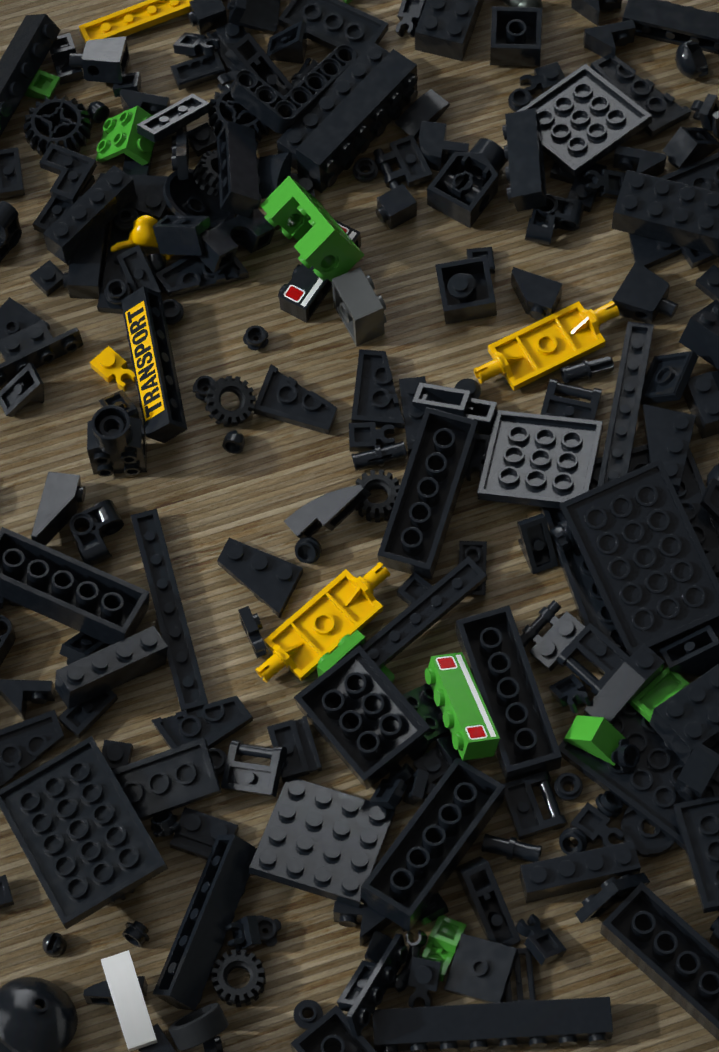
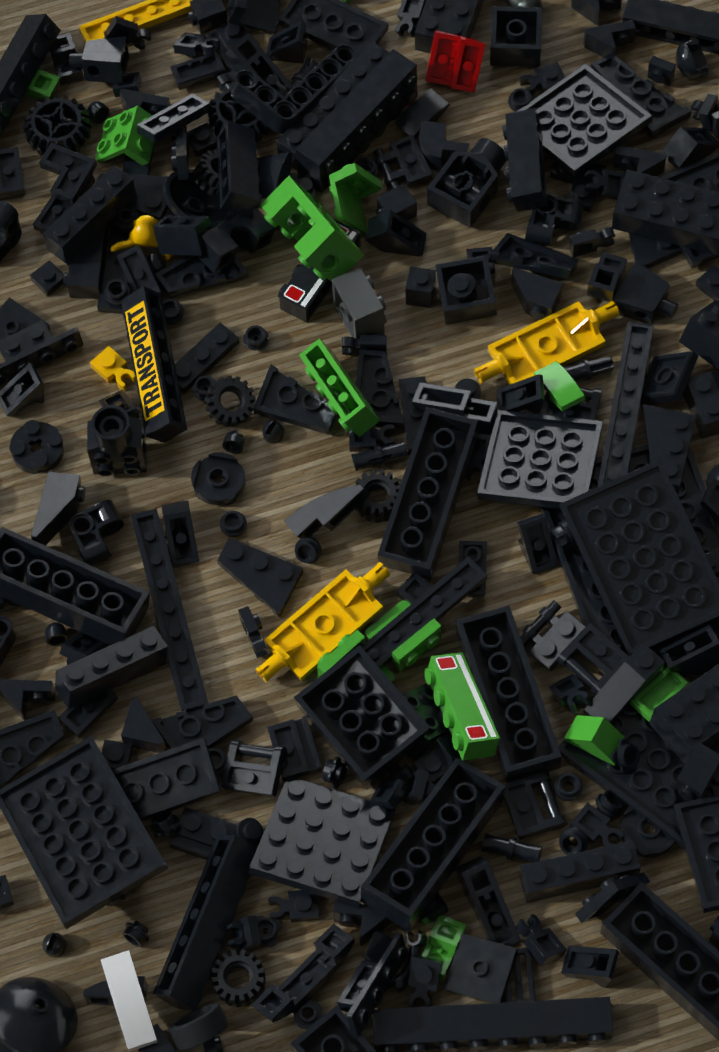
none -> black plate [9,420,64,474]
none -> black hinge [45,622,68,646]
none -> black plate [104,16,151,49]
none -> black slope [121,697,167,753]
none -> black slope [162,500,199,566]
none -> black plate [175,322,240,394]
none -> black plate [191,452,245,505]
none -> black plate [220,510,247,537]
none -> black plate [236,818,264,846]
none -> black slope [252,923,355,1023]
none -> black hinge [262,420,284,444]
none -> black plate [268,890,320,923]
none -> bright green brick [299,338,380,437]
none -> black plate [323,757,347,789]
none -> bright green bracket [329,163,382,235]
none -> black plate [341,333,387,355]
none -> black slope [365,210,427,257]
none -> bright green bracket [365,600,441,673]
none -> black brick [405,266,436,308]
none -> red slope [425,30,486,93]
none -> black wing [488,233,579,279]
none -> black slope [497,374,544,414]
none -> bright green slope [533,361,586,411]
none -> black slope [561,945,619,988]
none -> black plate [569,227,615,258]
none -> black brick [587,252,627,302]
none -> black plate [647,56,676,86]

